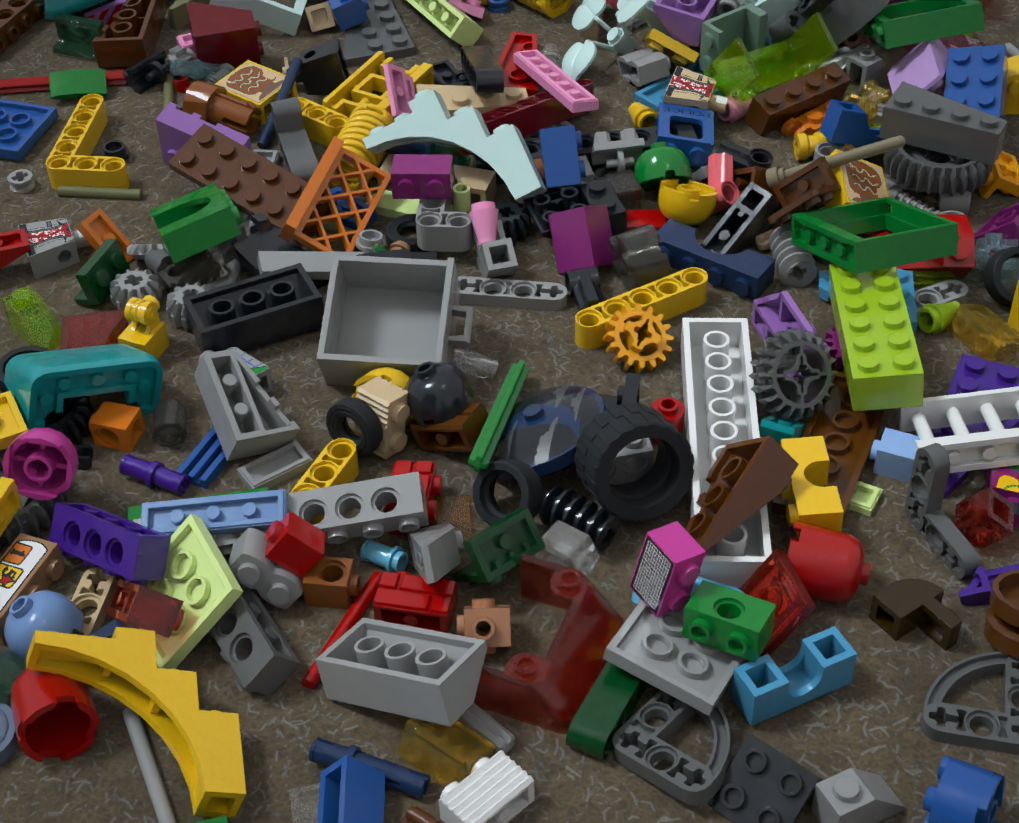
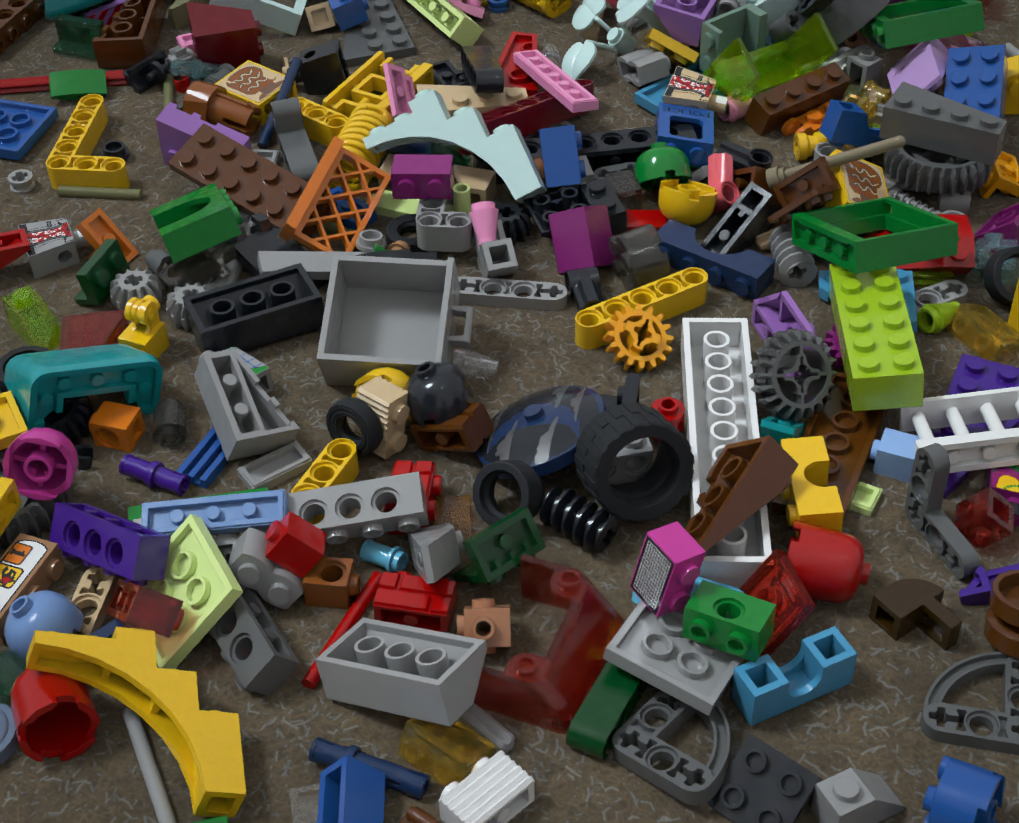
light grey gear [127,244,169,259] -> none
green axle [468,359,530,472] -> none
clear brick [538,520,600,584] -> none
light grey hips [591,128,645,175] -> none
yellow cone [628,102,657,128] -> none

